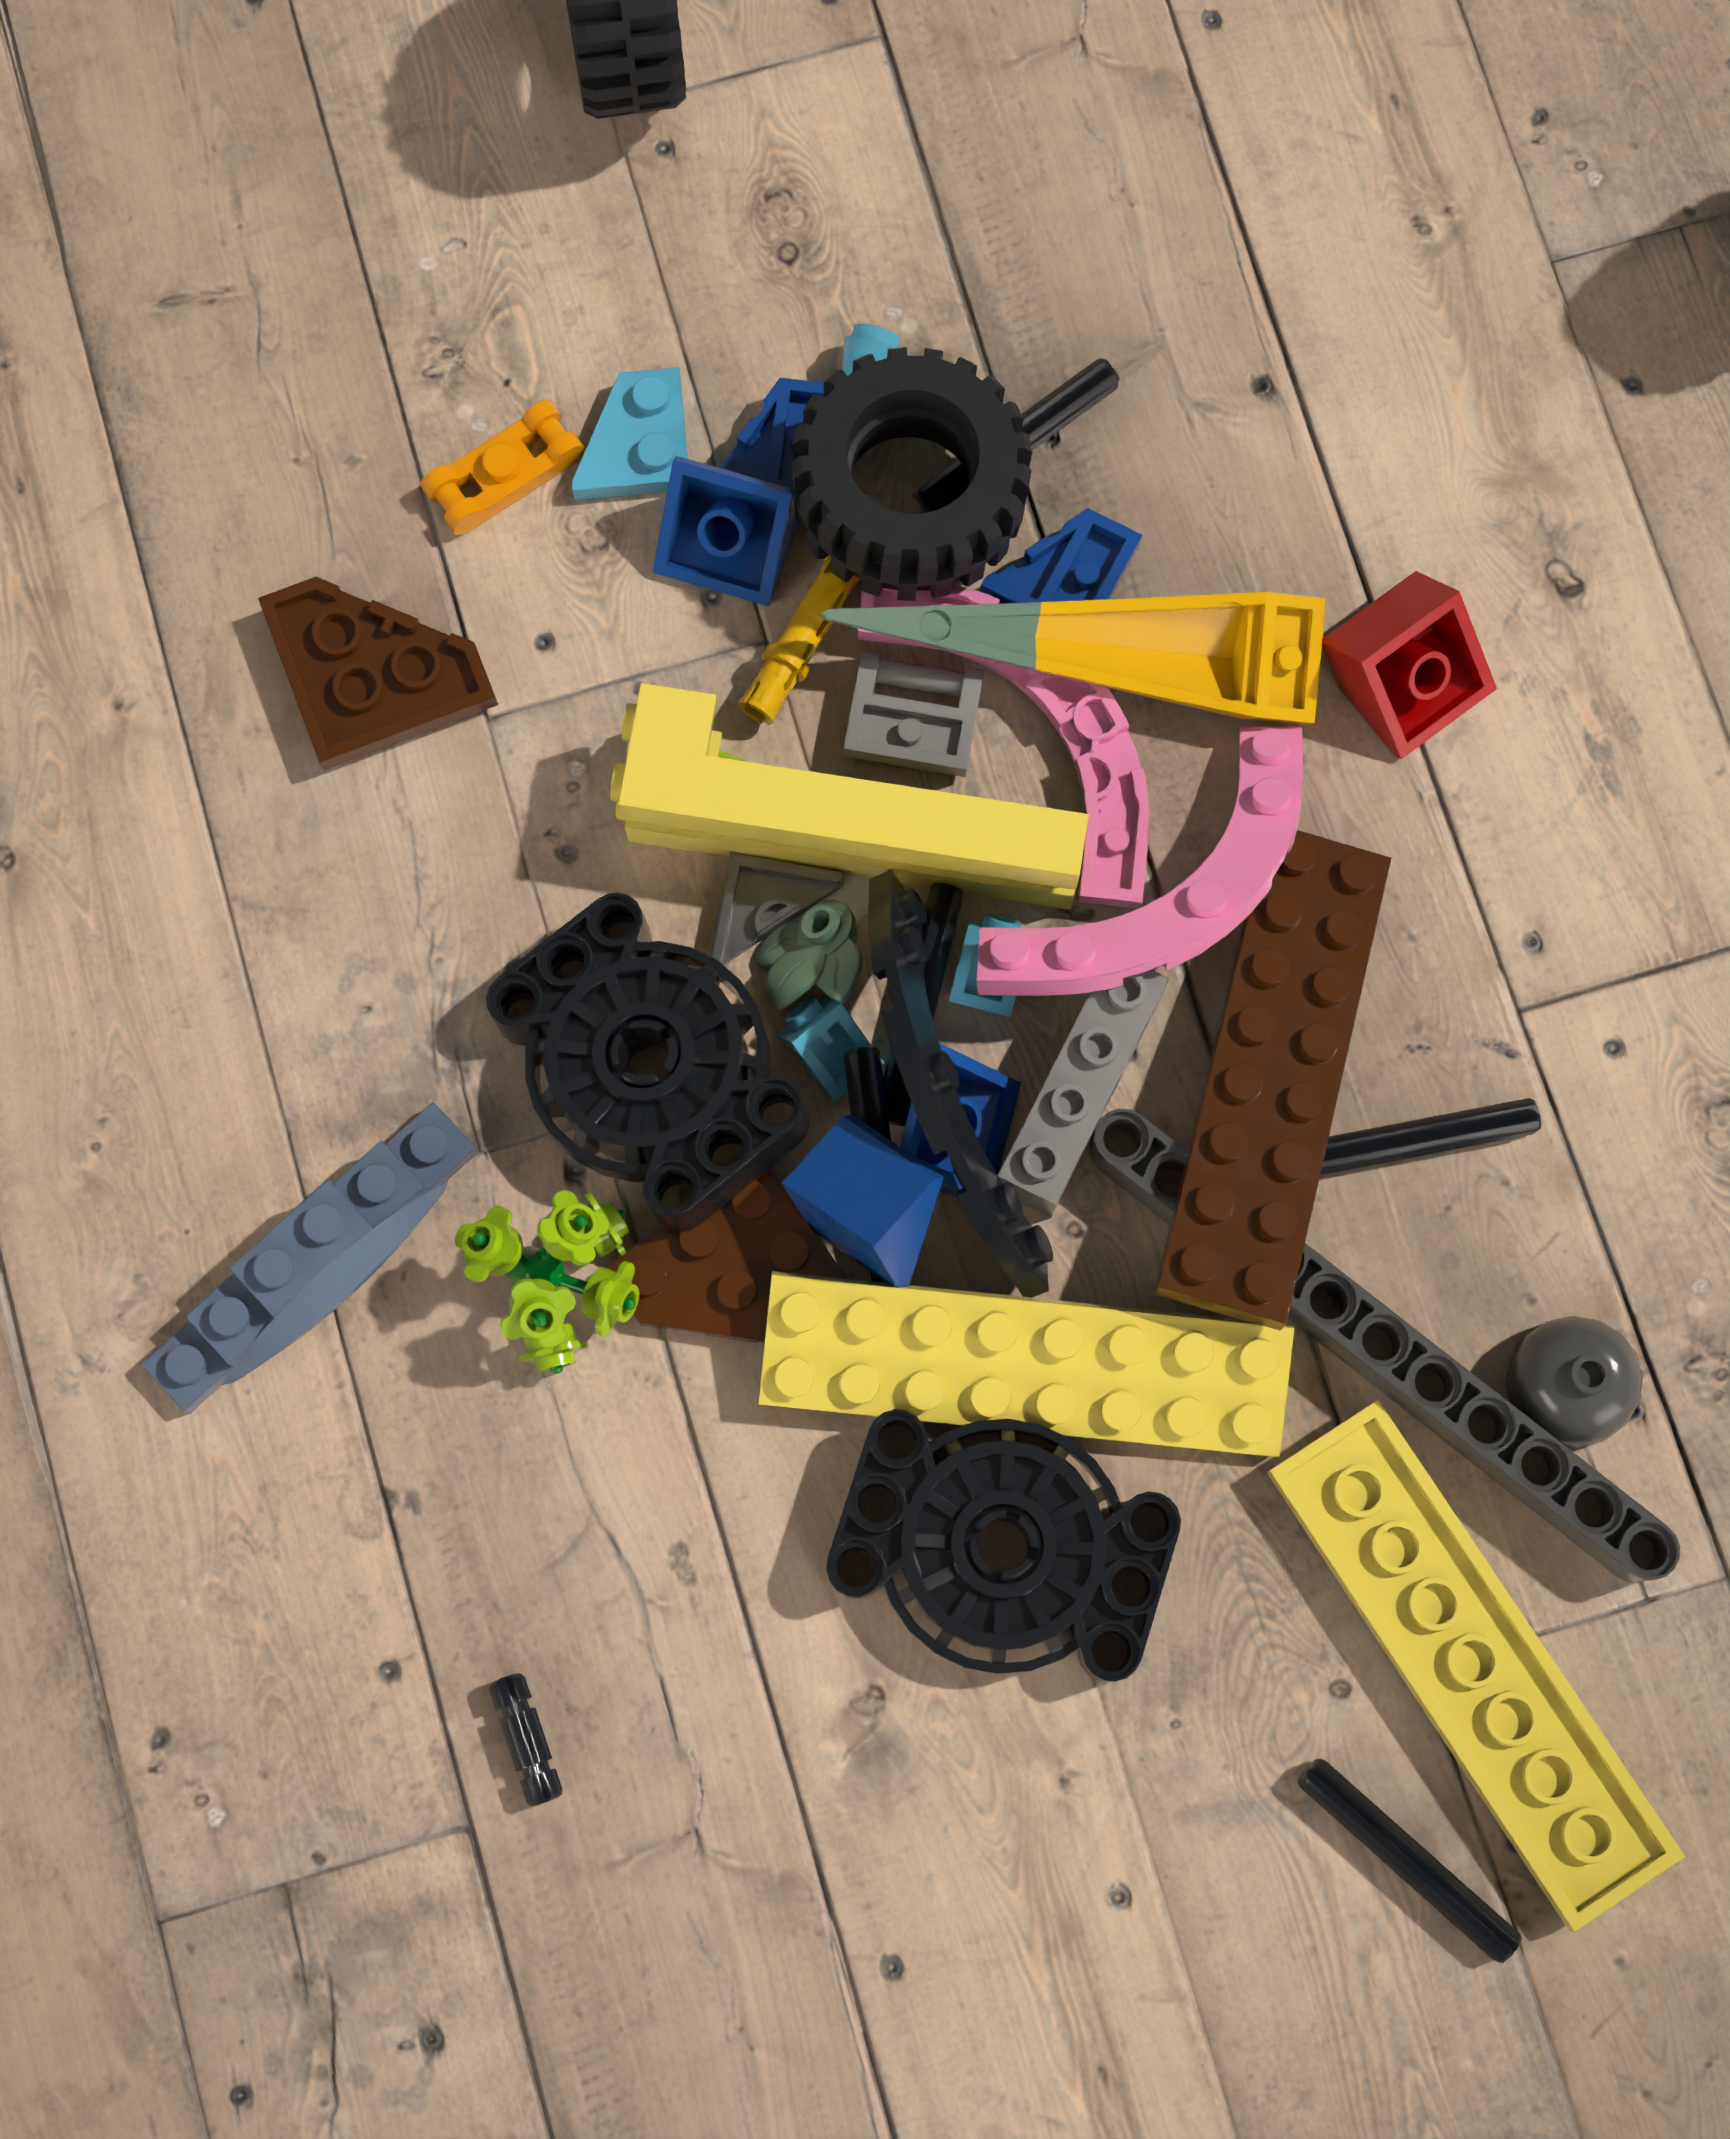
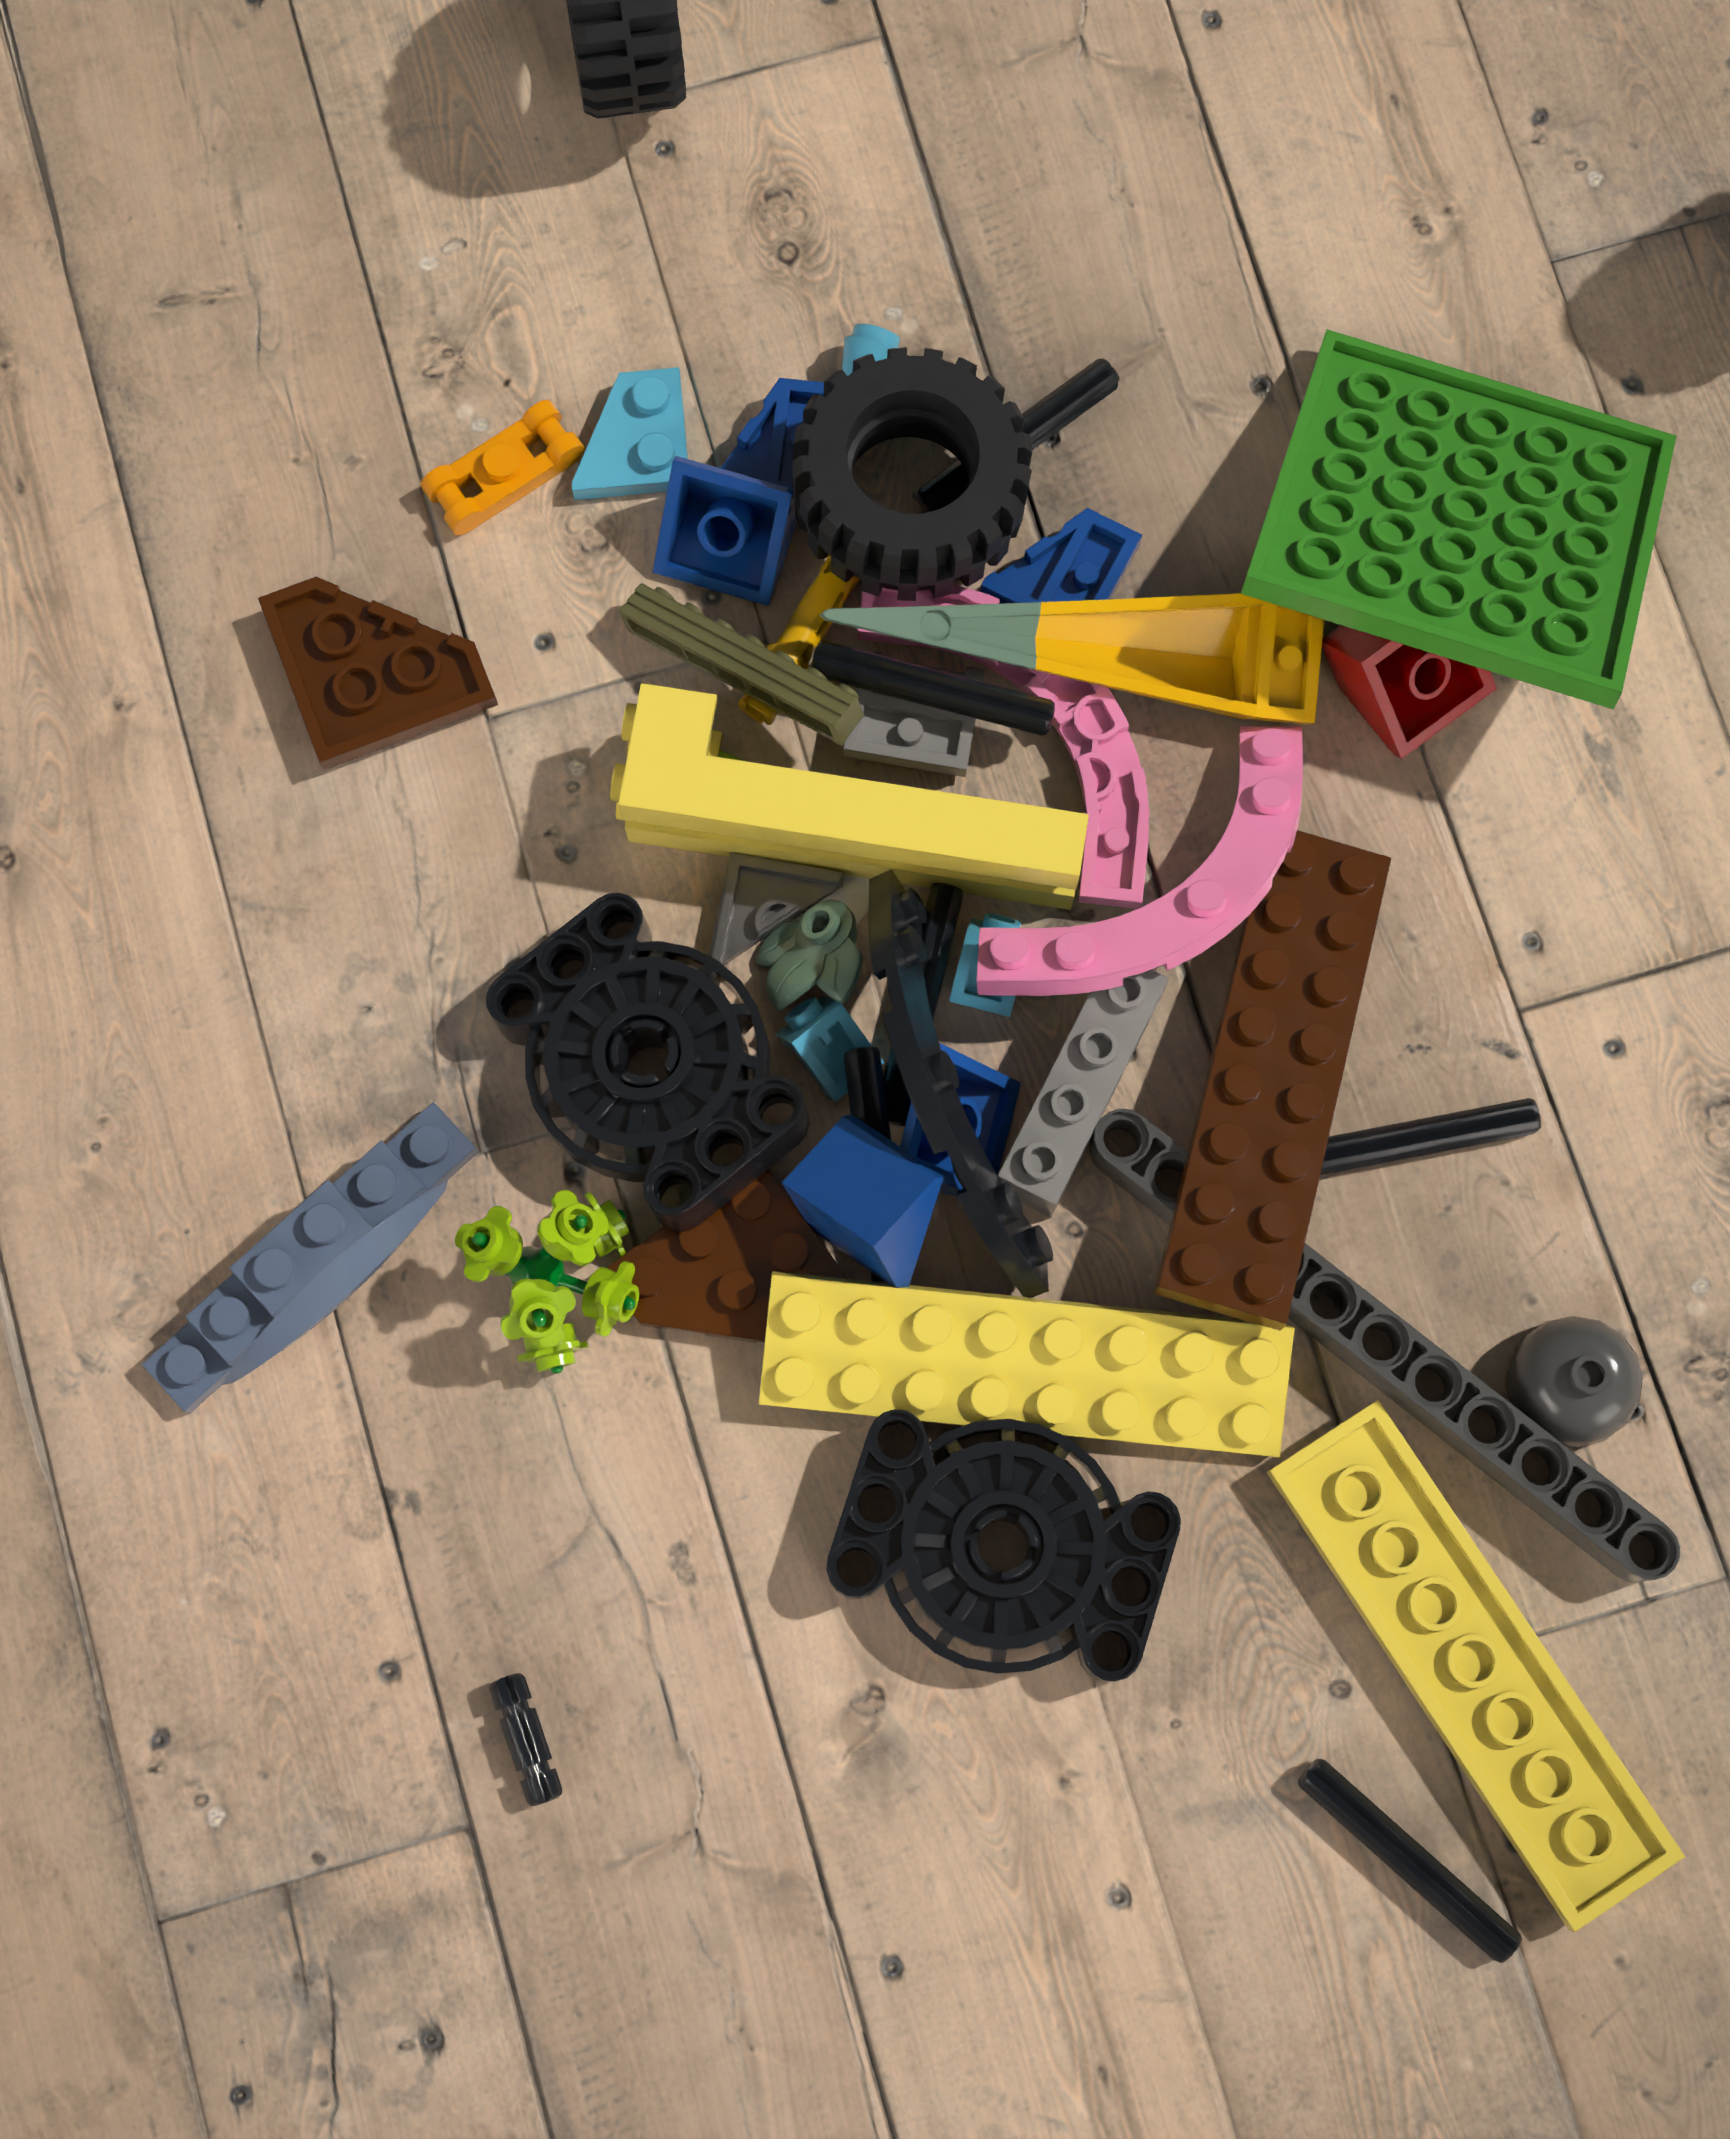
none -> olive piece [619,583,864,746]
none -> black axle [811,641,1055,736]
none -> bright green plate [1241,329,1677,710]

